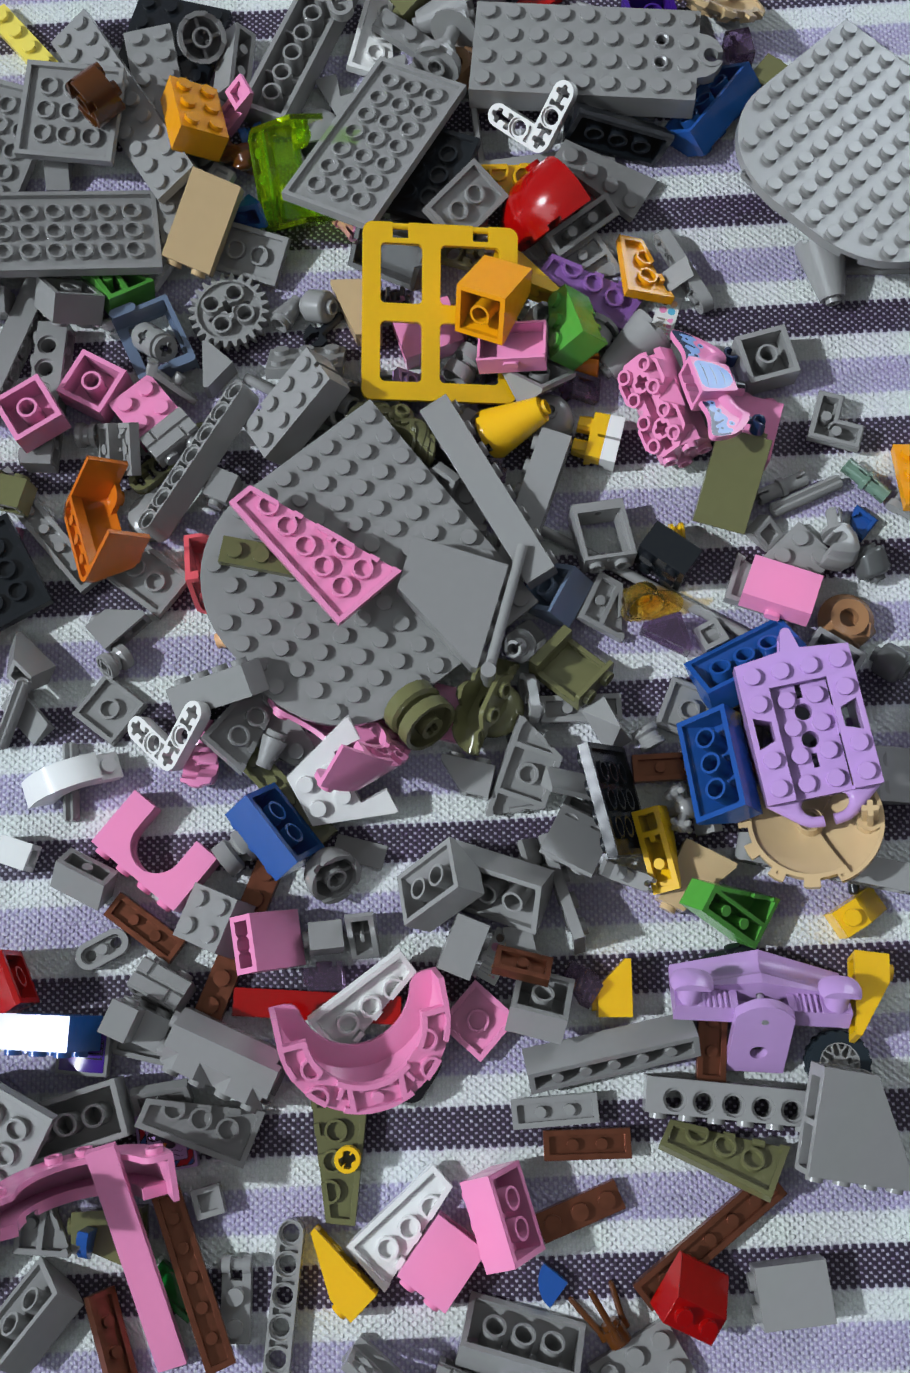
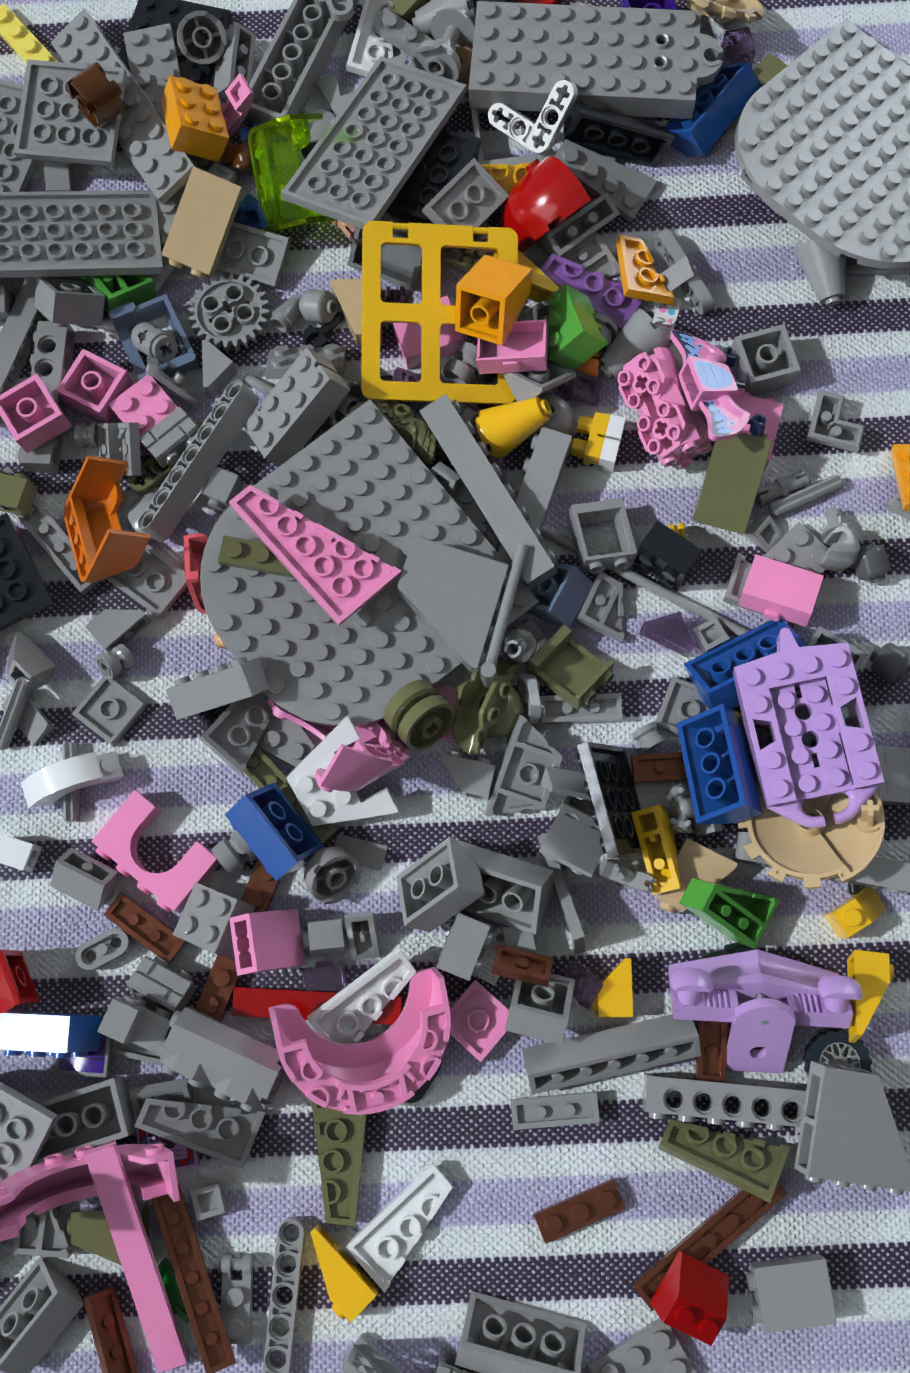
blue tile [76,1226,97,1259] -> none
white beam [128,701,211,771] -> none
bright pink piece [180,719,219,788] -> none
light grey cone [256,728,288,770] -> none
yellow bush [334,1145,361,1174] -> none
bright pink brick [397,1210,481,1314] -> none
bright pink brick [460,1160,546,1275] -> none
light grey slope [517,838,544,865] -> none
blue tile [538,1262,568,1308] -> none
copper plate [543,1127,632,1161] -> none
reddish brown plant [568,1280,631,1351] -> none
light grey slope [580,695,632,747] -> none
clear yellow piece [621,581,683,622] -> none
medium nougat piece [817,594,876,649] -> none
sand green pin [840,458,892,504] -> none
blue tile [850,505,879,542] -> none

